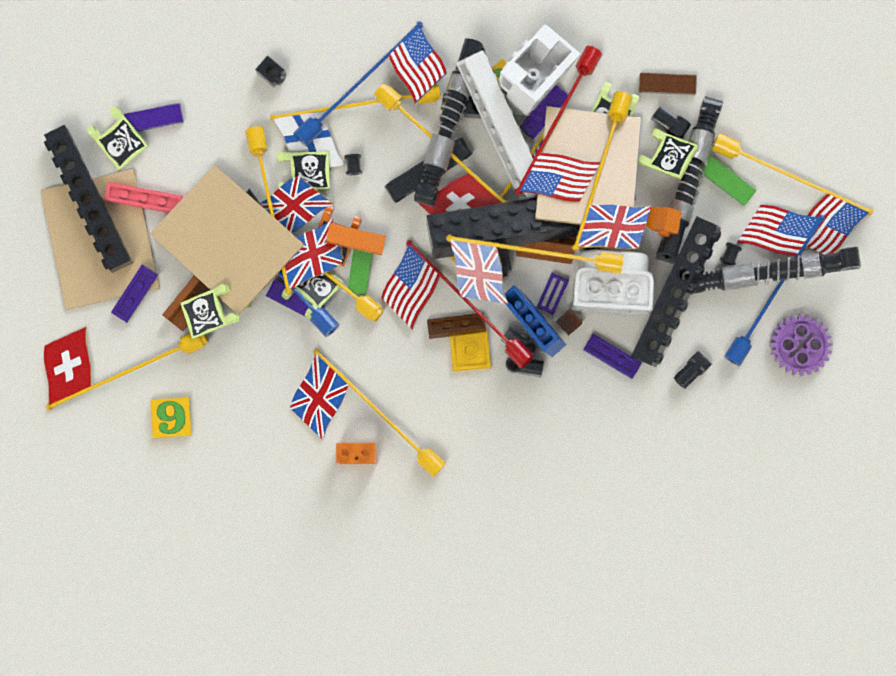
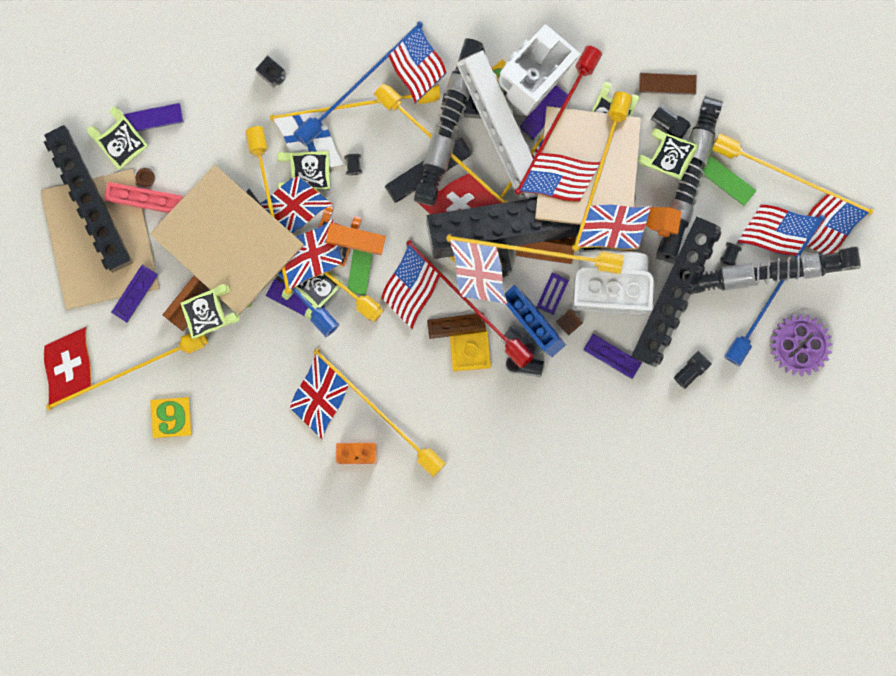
none -> reddish brown tile [135,168,155,188]

